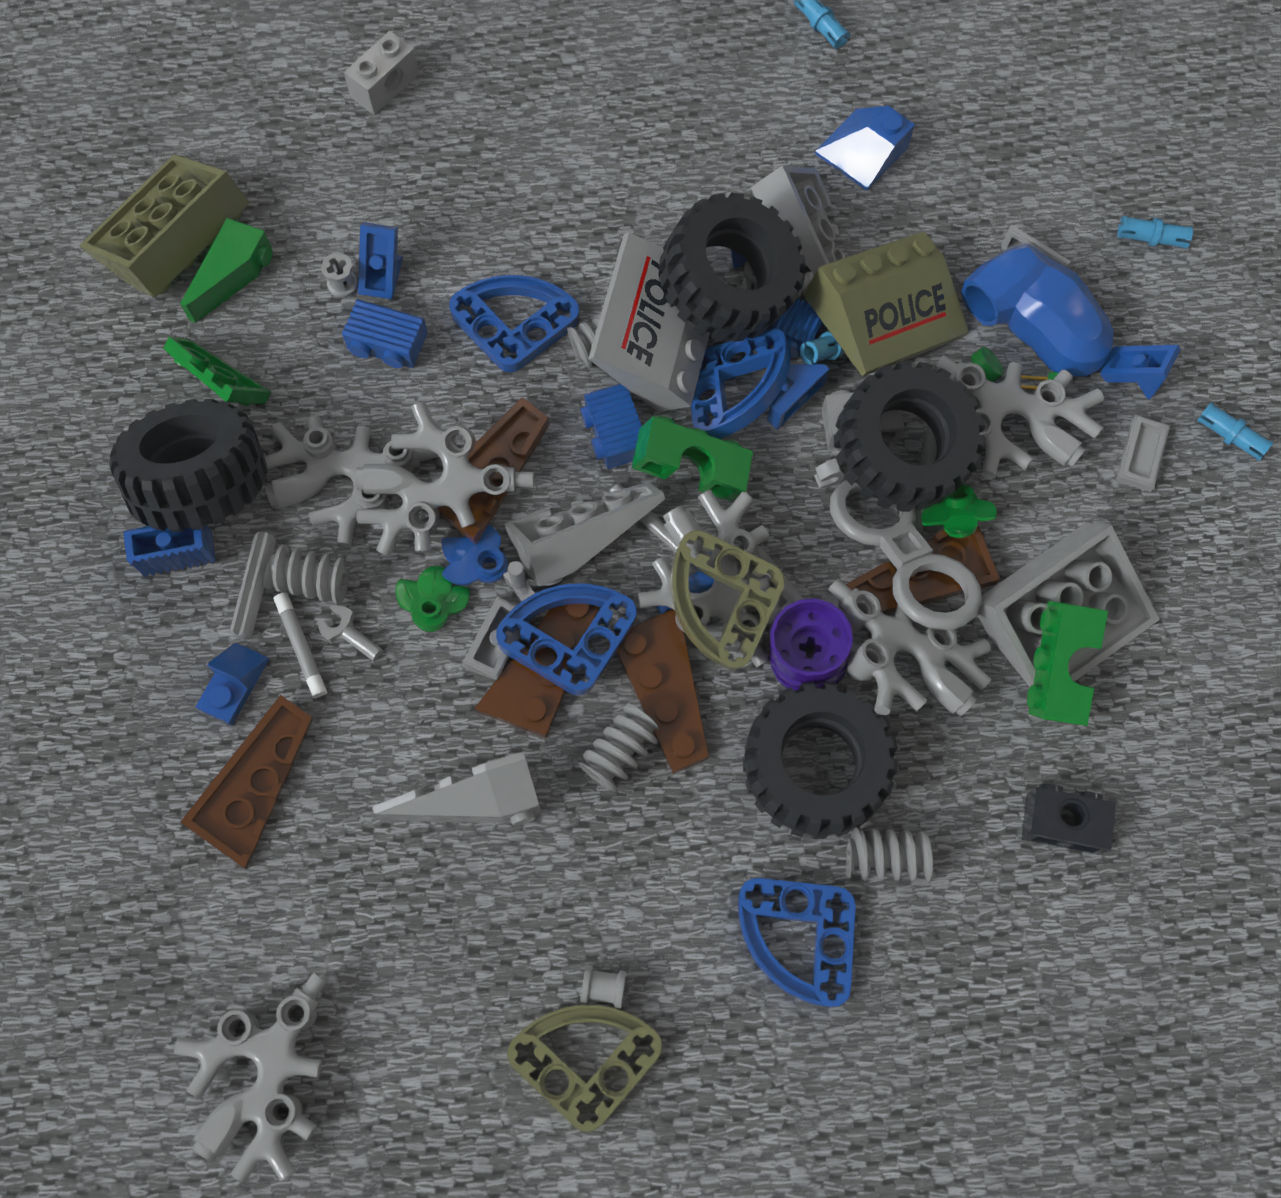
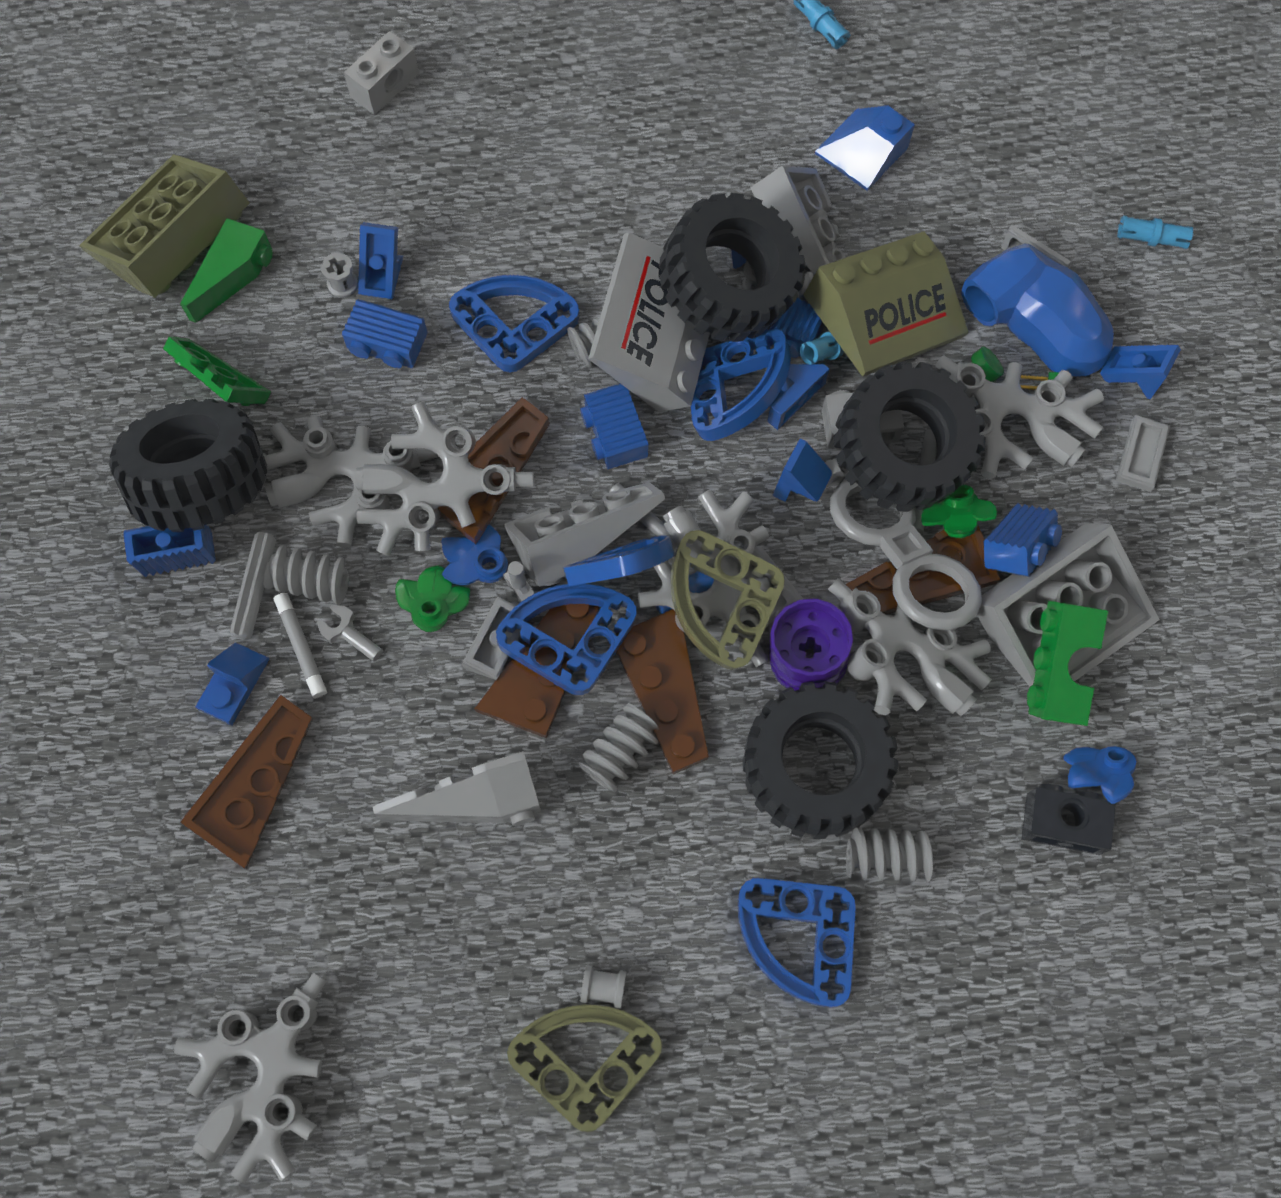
green arch [632,416,753,501] -> none
dark azure pin [1197,402,1274,462] -> none
none -> blue beam [563,535,675,586]
none -> blue slope [772,438,832,502]
none -> blue brick [984,503,1062,577]
none -> blue plate [1063,746,1136,804]

